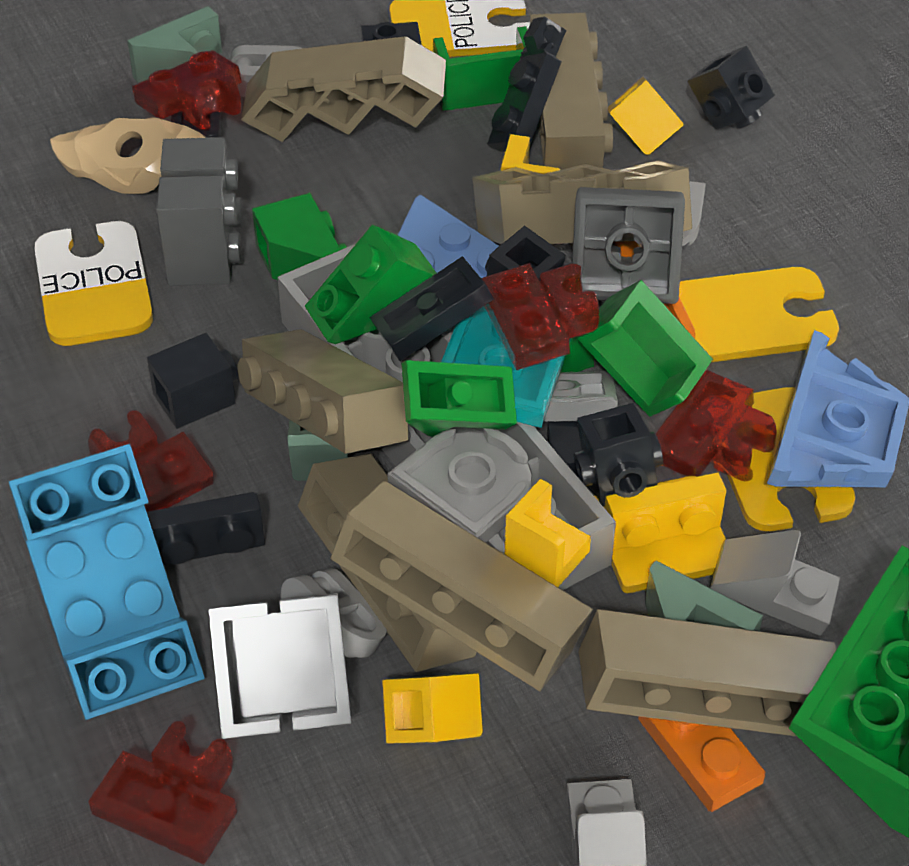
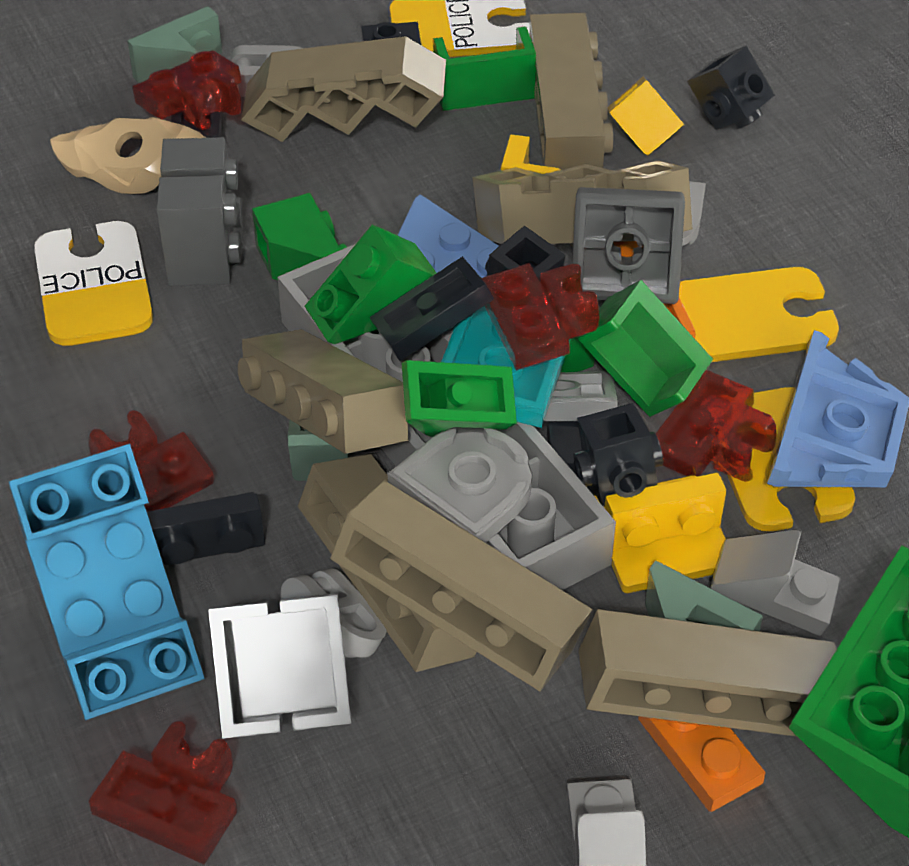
black brick [147,333,238,429] -> none
yellow panel [382,673,483,743] -> none
black hinge [487,16,566,151] -> none
yellow panel [504,479,591,587] -> none

